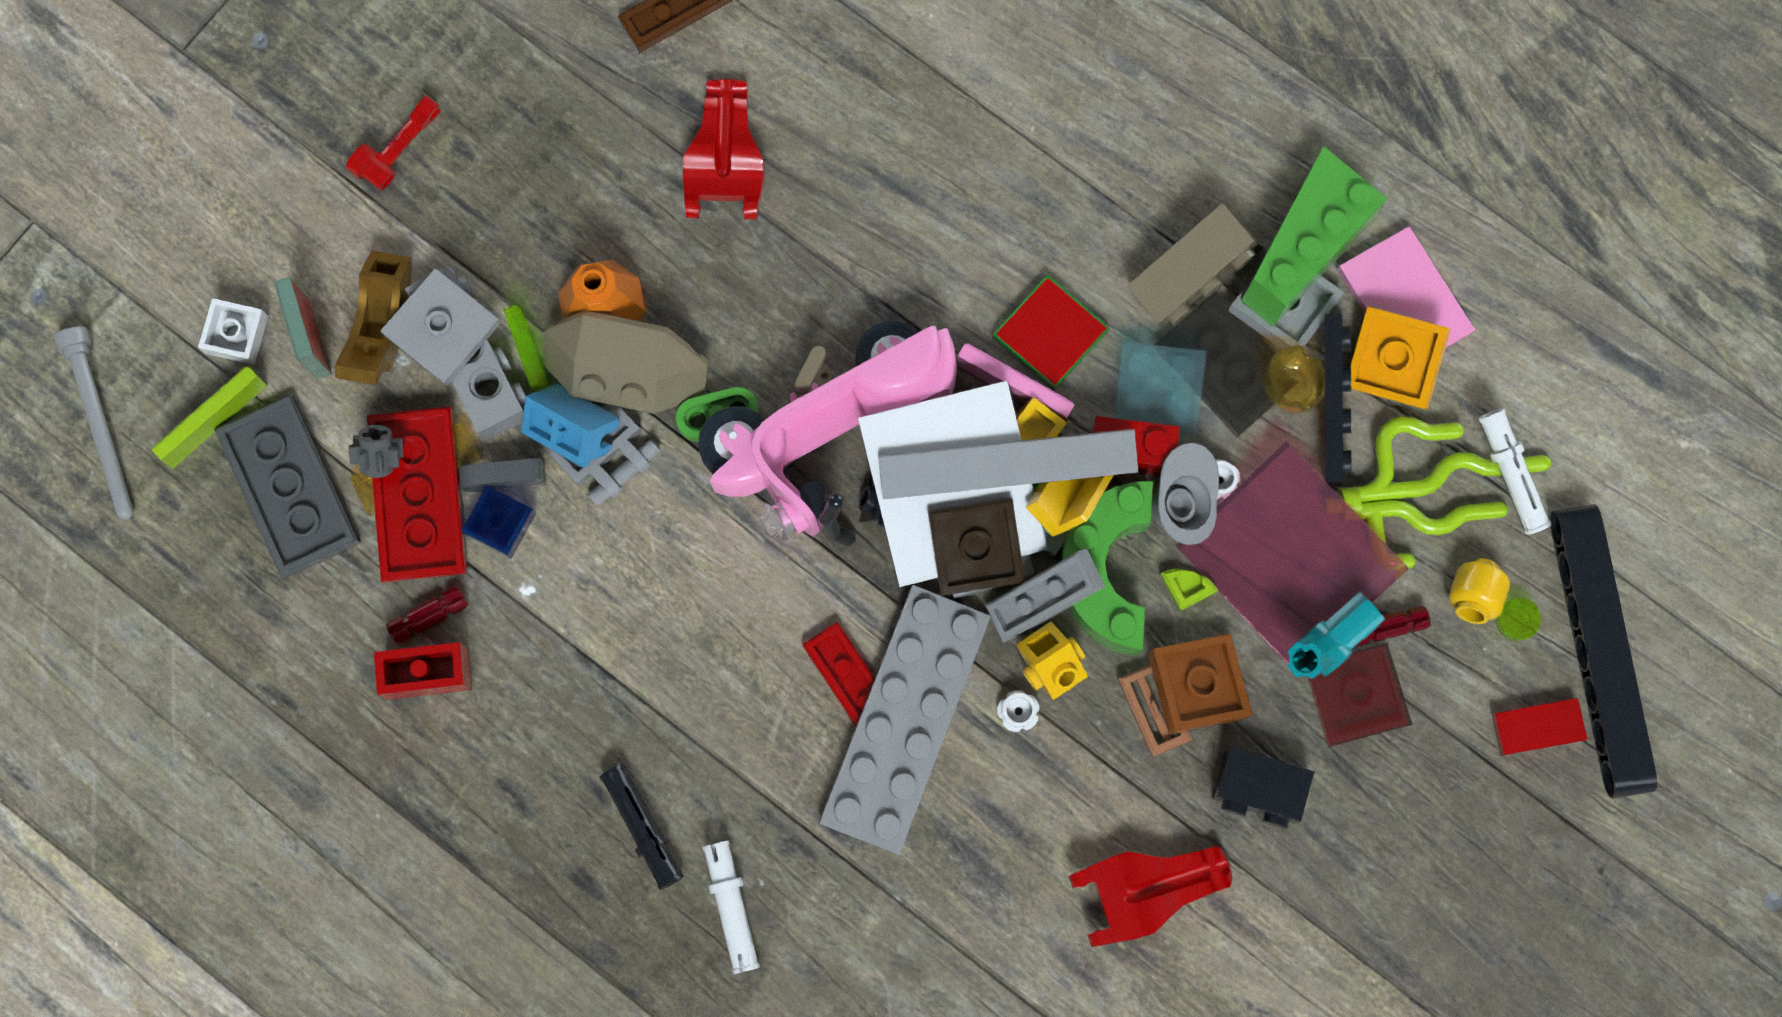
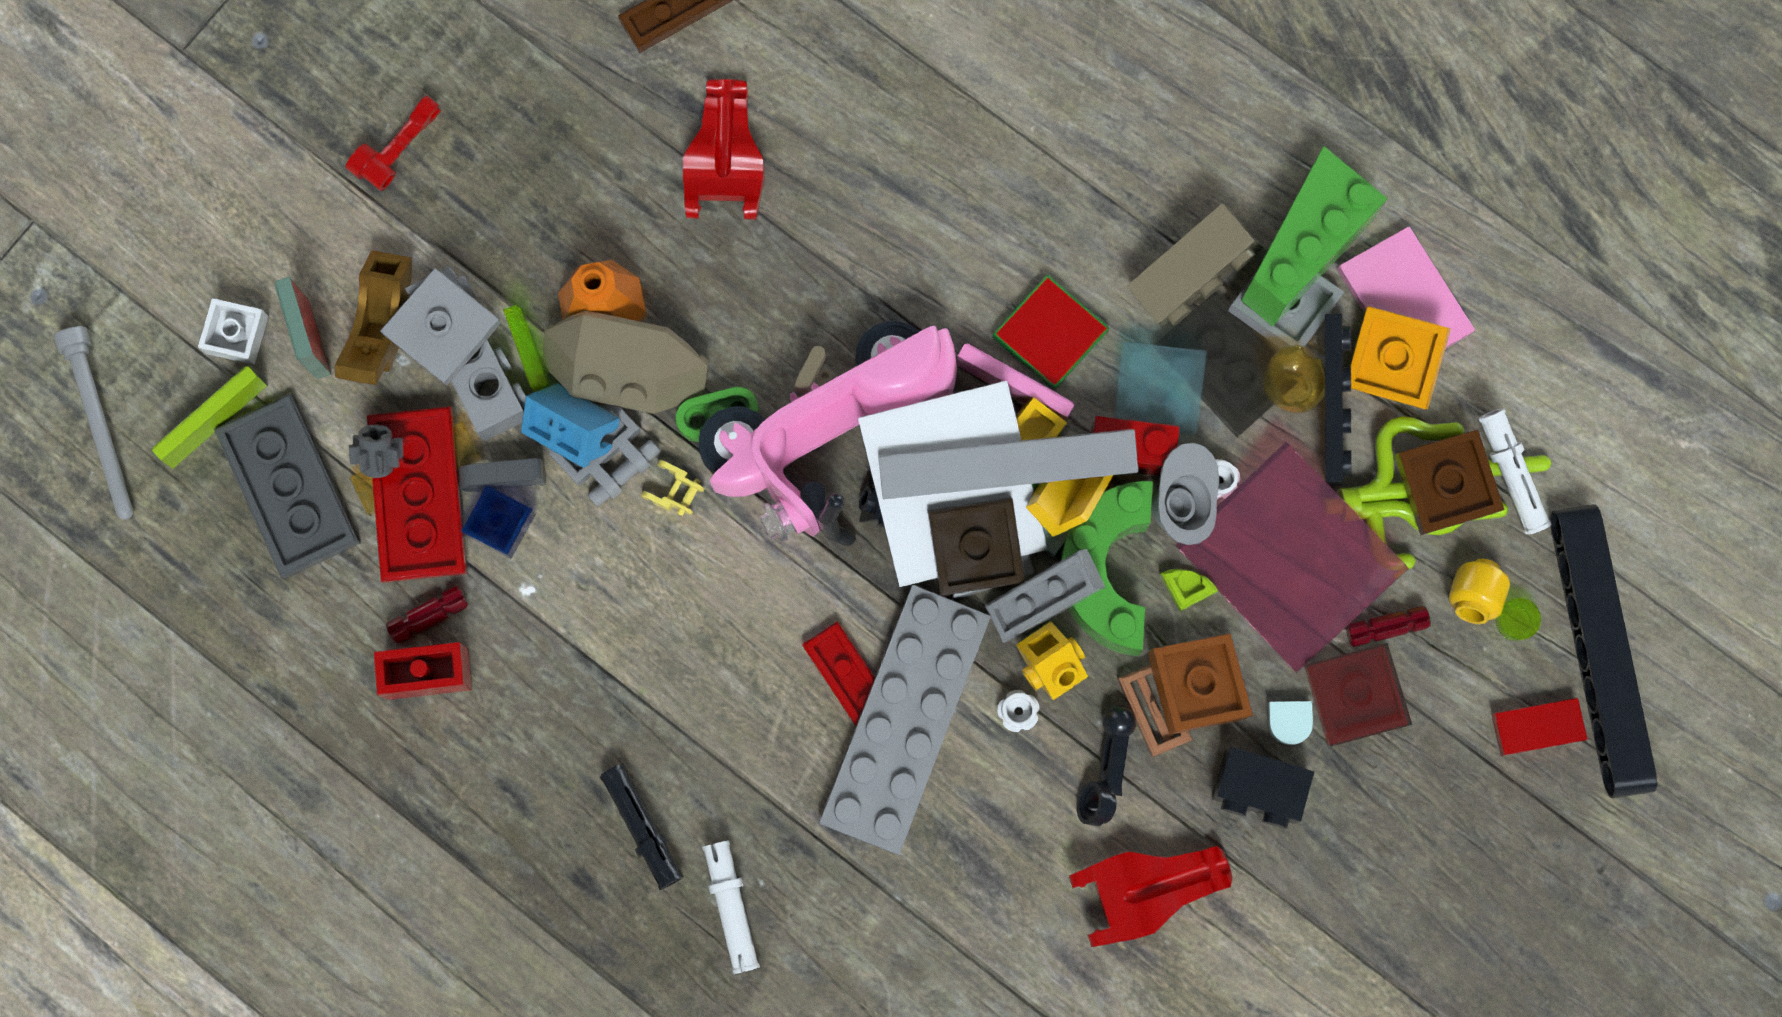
teal piece [1287,592,1385,679] -> none
none -> light yellow piece [641,460,705,516]
none -> black piece [1077,705,1137,826]
none -> light aqua tile [1267,701,1313,745]
none -> reddish brown plate [1394,430,1504,536]

